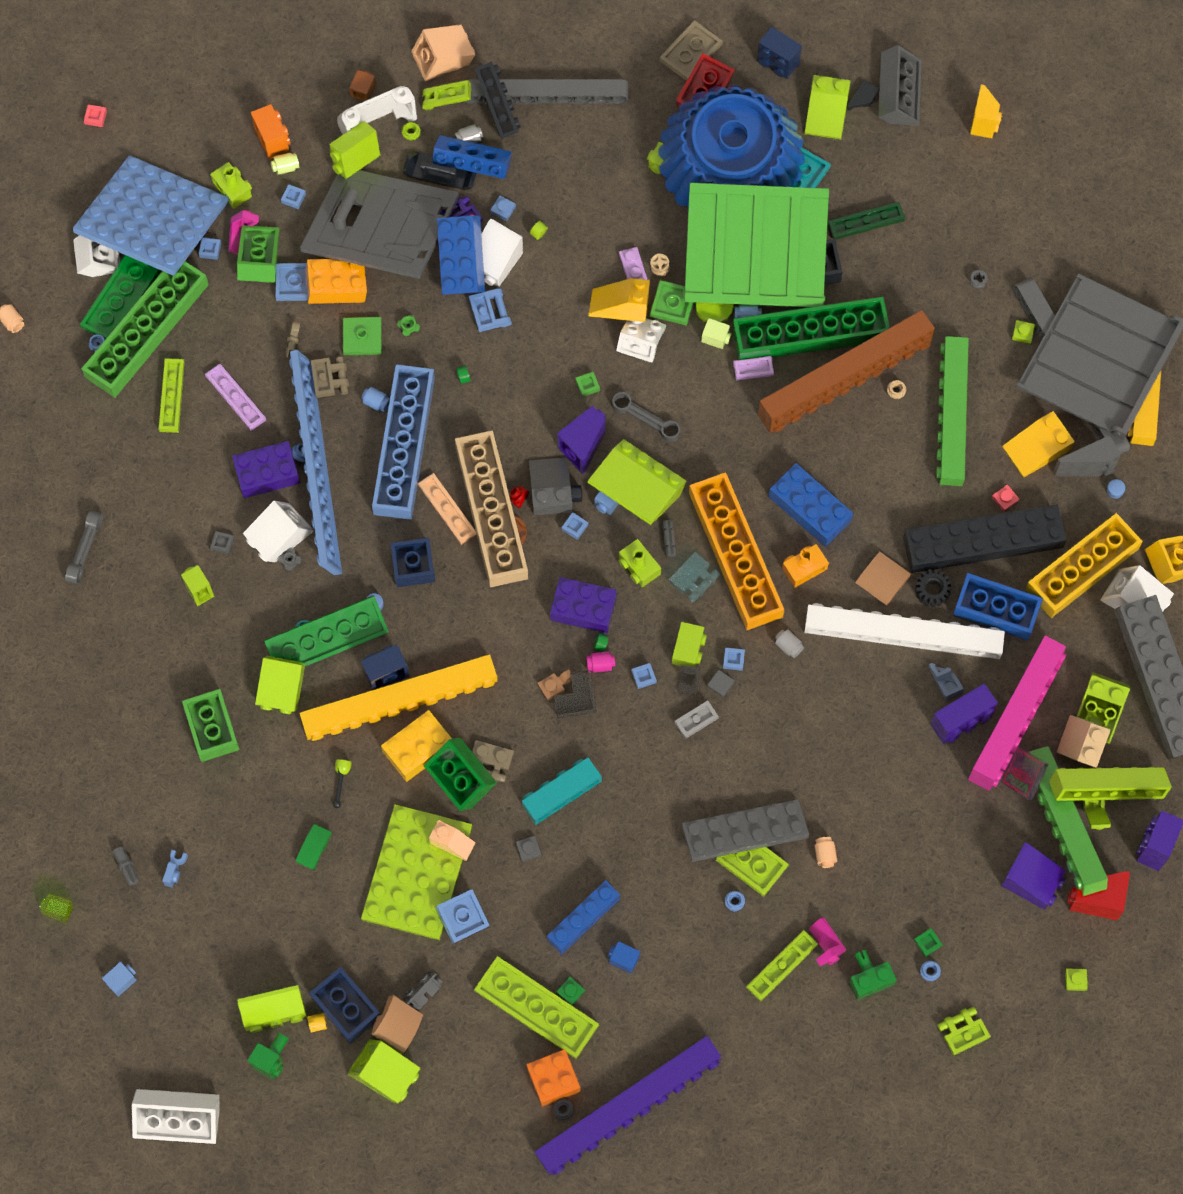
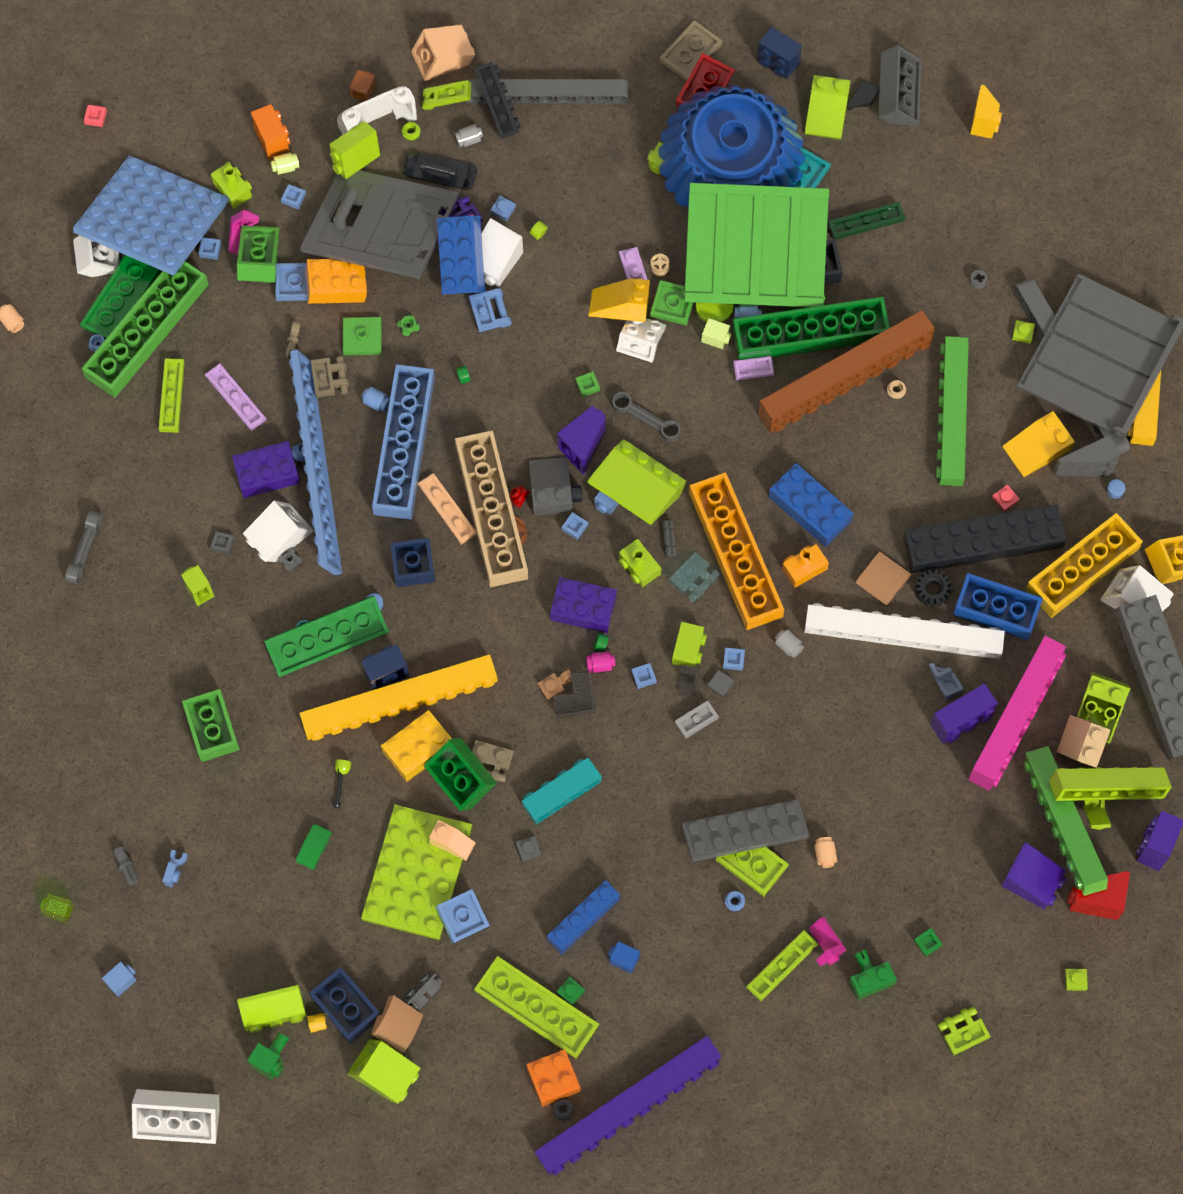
lime brick [255,656,305,714] -> none
blue brick [433,135,512,179] -> none
medium blue plate [920,961,941,981] -> none
tile [1001,747,1049,800] -> none

